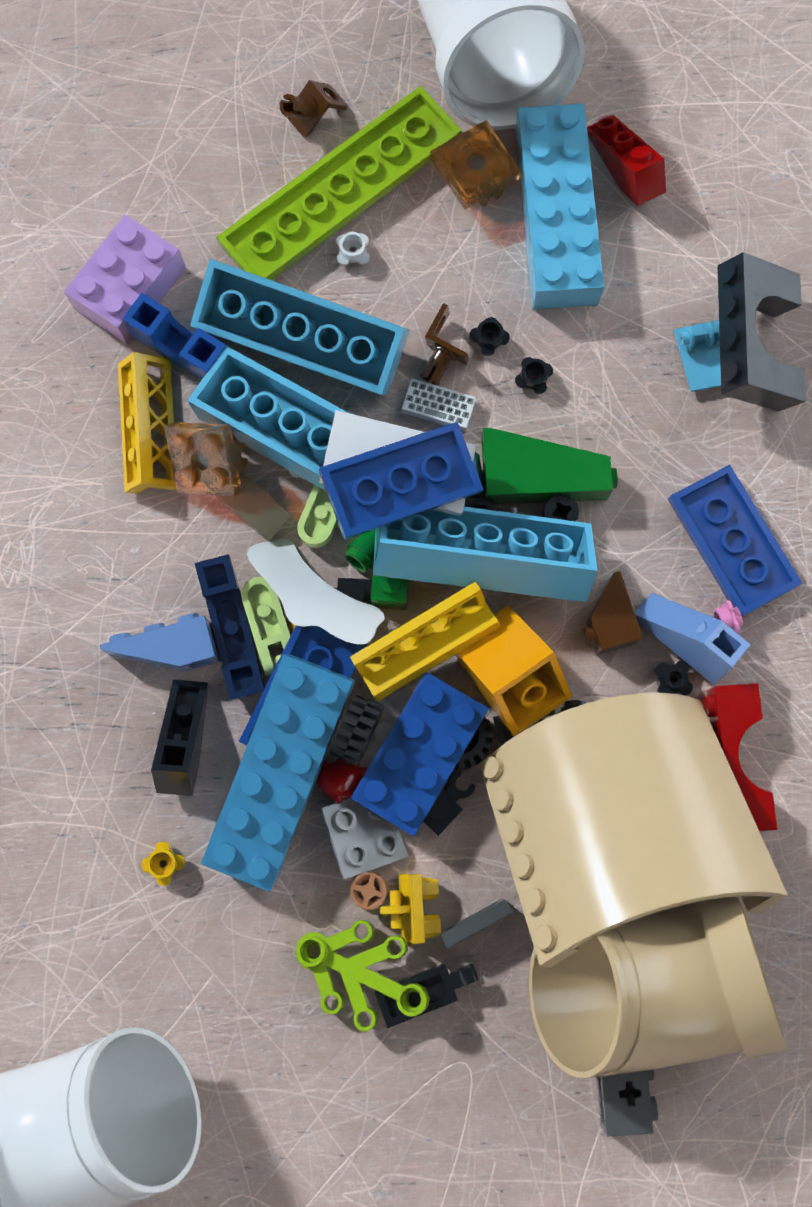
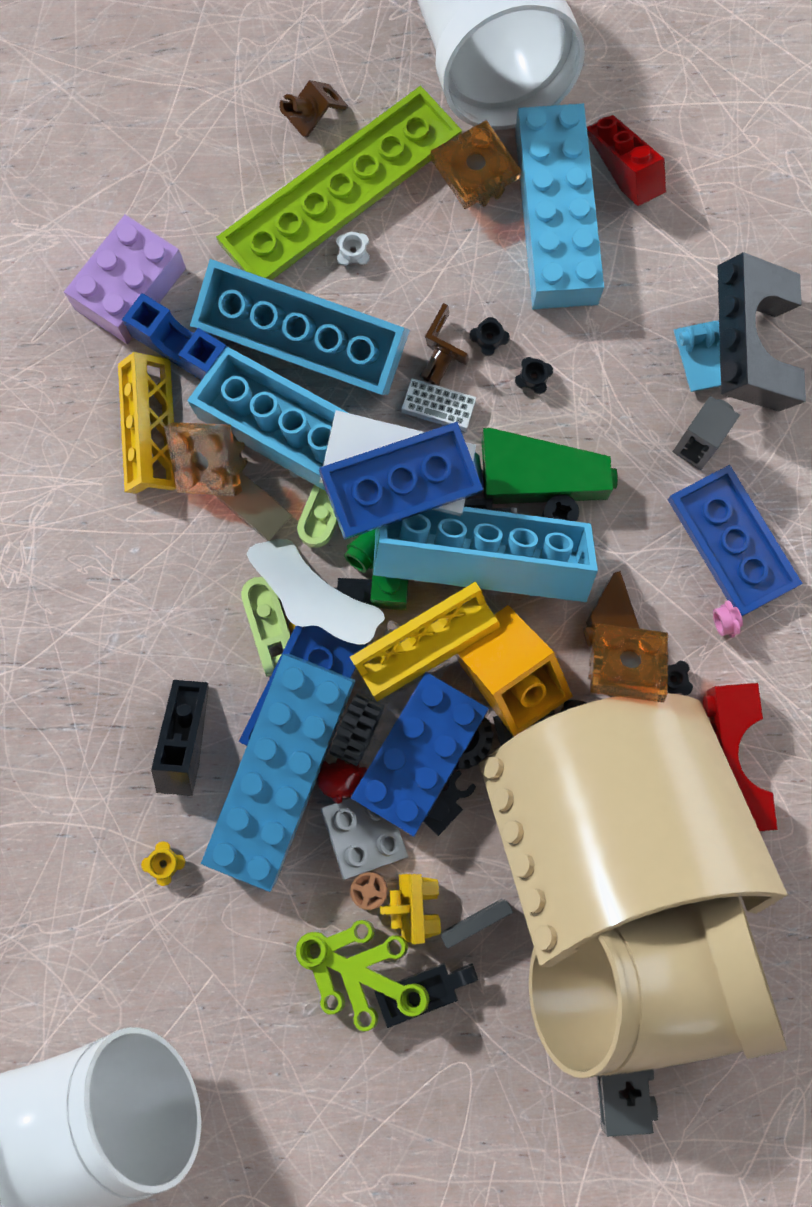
medium blue slope [100,613,220,671] -> none
dark blue slope [194,554,265,700] -> none
medium blue slope [634,593,751,685] -> none
none -> clear orange piece [588,623,668,703]
none -> dark grey brick [673,396,740,470]

